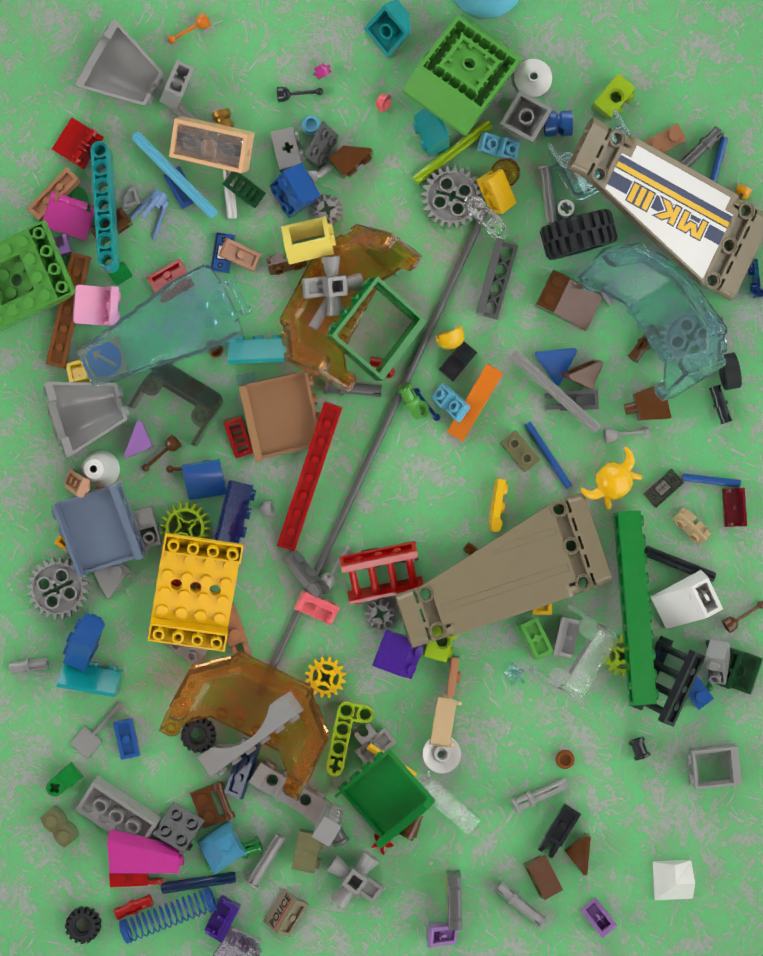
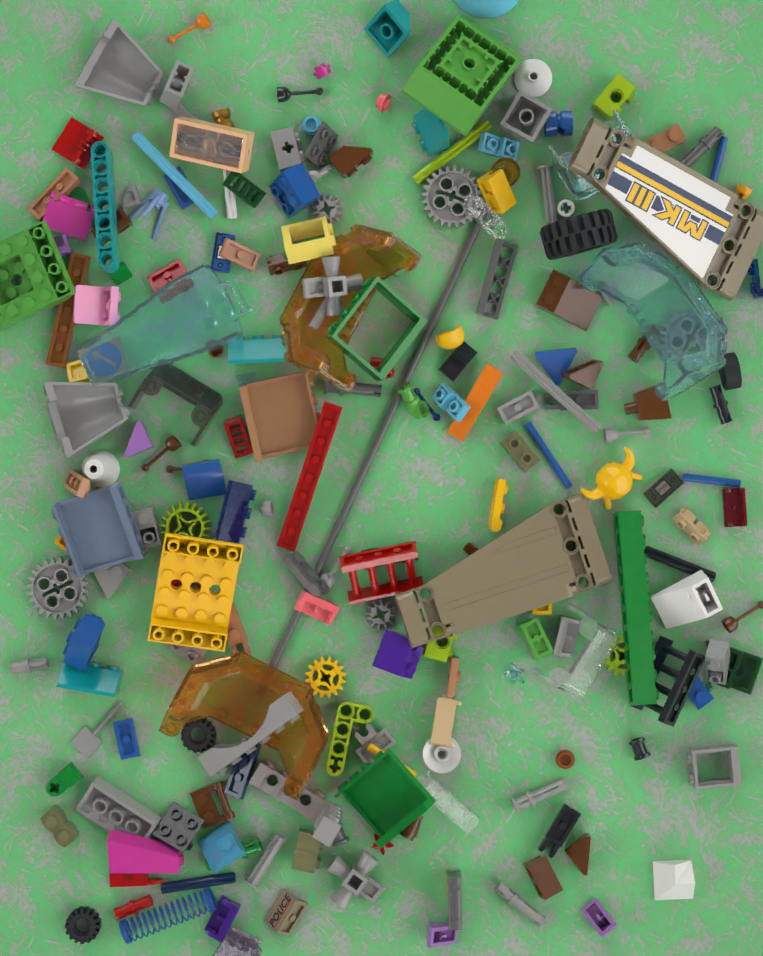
none -> light grey plate [496,390,539,425]

